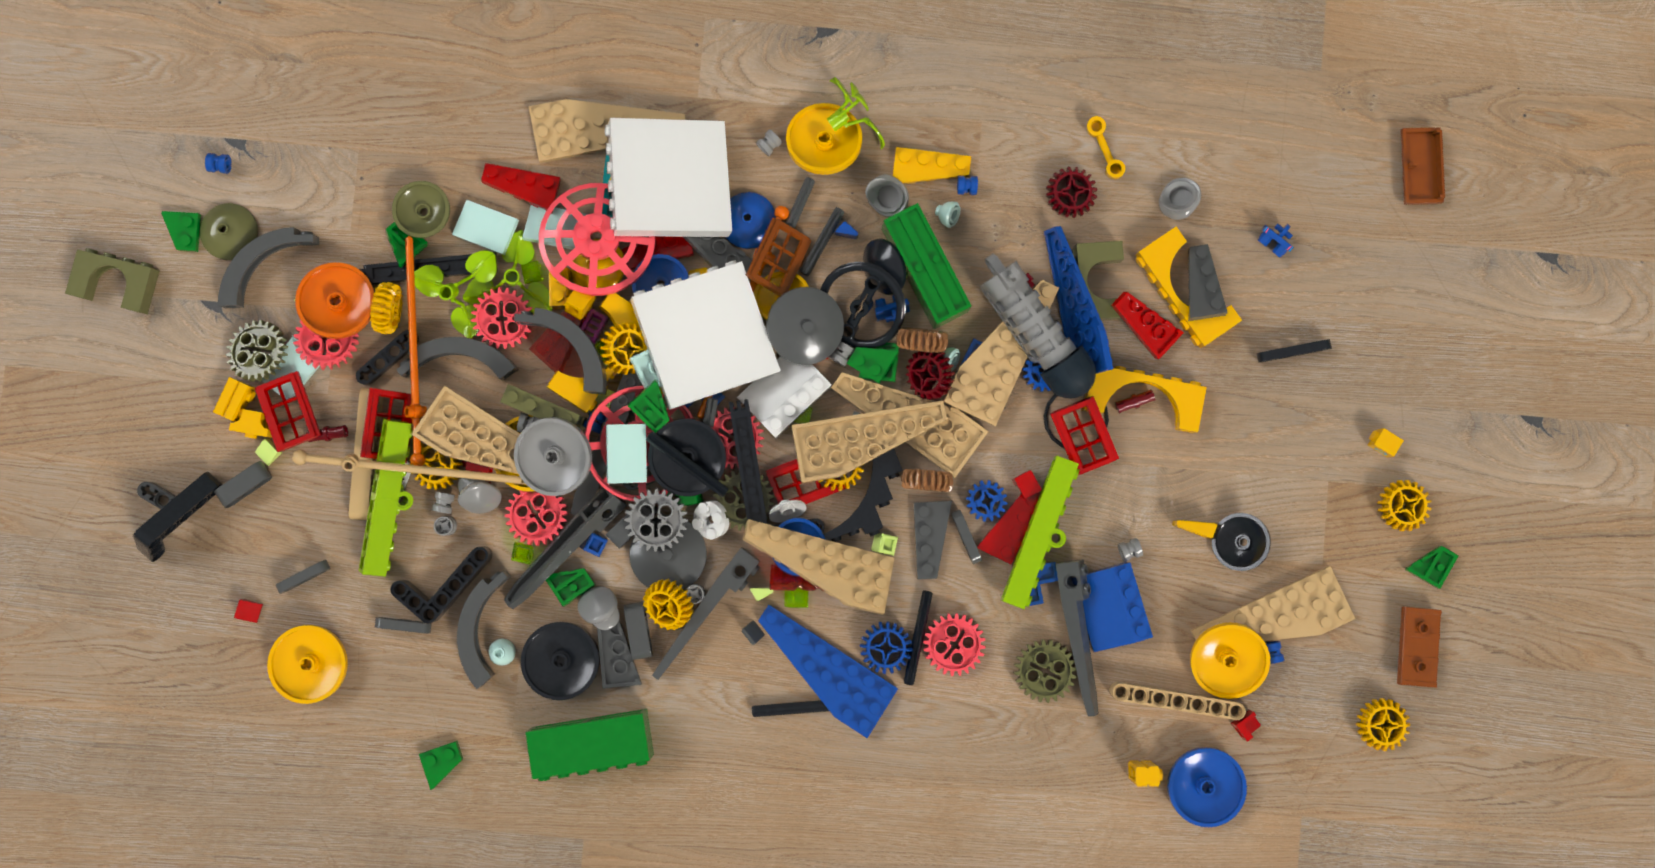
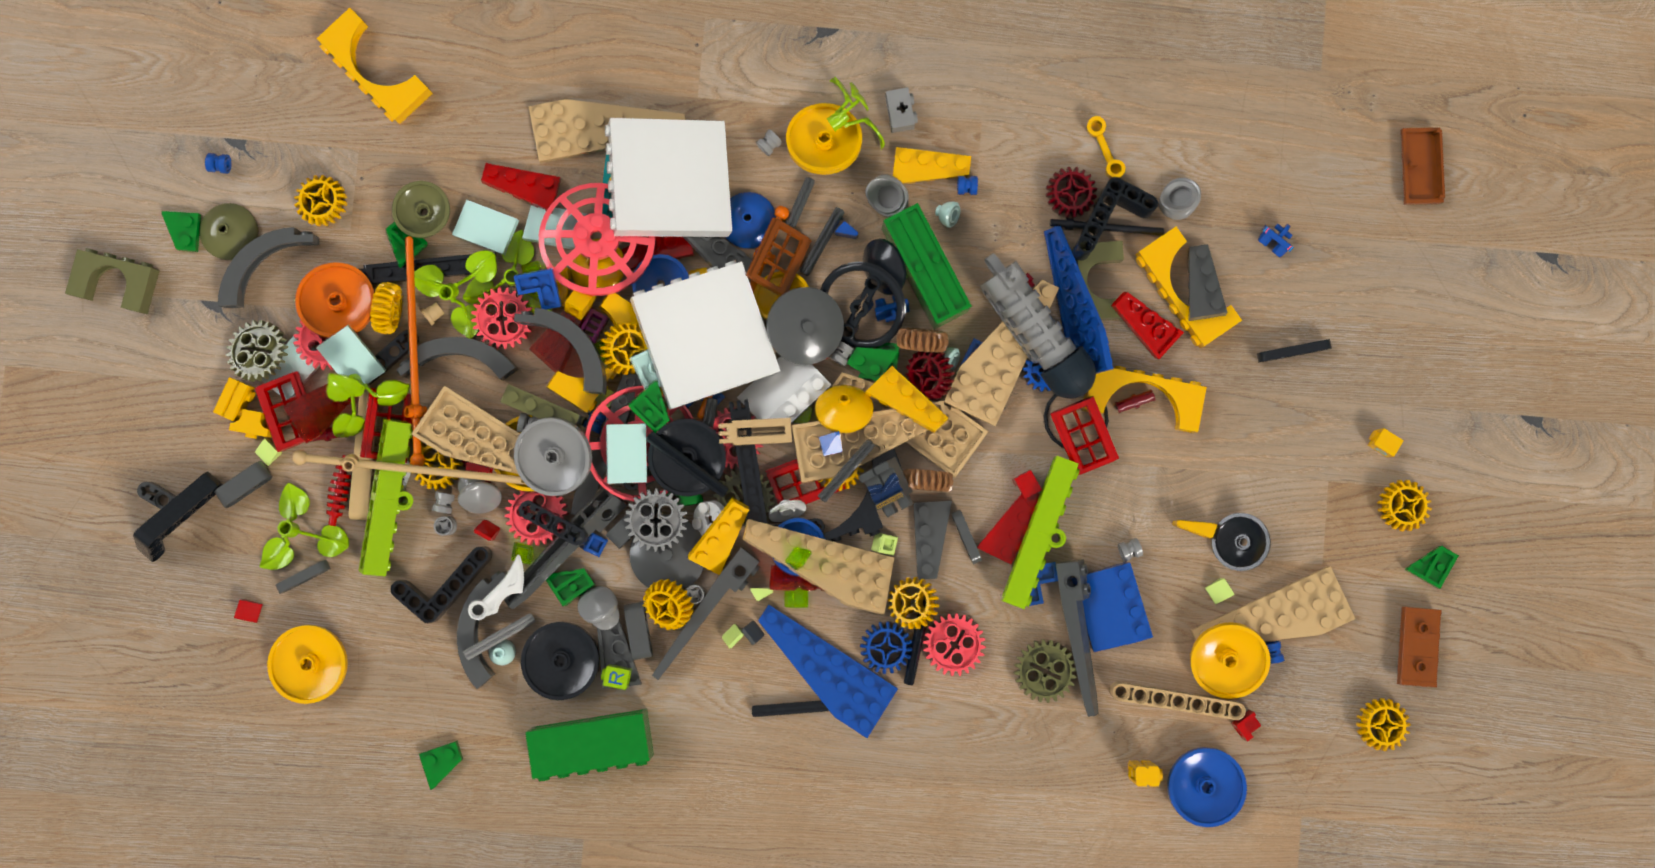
dark grey beam [374,617,432,633] -> none
blue gear [965,480,1008,522] -> none
none -> lime plant [259,483,349,570]
none -> clear red wedge [283,384,351,444]
none -> yellow gear [294,175,348,227]
none -> yellow arch [316,8,433,124]
none -> light aqua tile [316,324,386,384]
none -> red piece [326,455,351,526]
none -> lime plant [327,373,410,438]
none -> tan piece [420,302,444,326]
none -> light grey axle [463,614,535,660]
none -> white piece [468,554,524,620]
none -> red slope [474,520,500,541]
none -> blue plate [514,268,562,309]
none -> black beam [519,501,588,545]
none -> lime brick [601,664,632,690]
none -> yellow wing [688,497,749,575]
none -> tan hinge [718,418,792,446]
none -> yellowish green slope [722,624,744,648]
none -> clear neon green slope [785,547,812,570]
none -> yellow dish [815,385,873,433]
none -> dark grey axle [818,439,875,502]
none -> slope [819,431,843,456]
none -> dark grey hips [858,457,913,517]
none -> yellow wing [865,366,948,433]
none -> light grey brick [885,88,918,133]
none -> yellow gear [888,577,939,629]
none -> black bar [1050,218,1164,236]
none -> black beam [1072,177,1159,261]
none -> yellowish green slope [1205,578,1234,604]

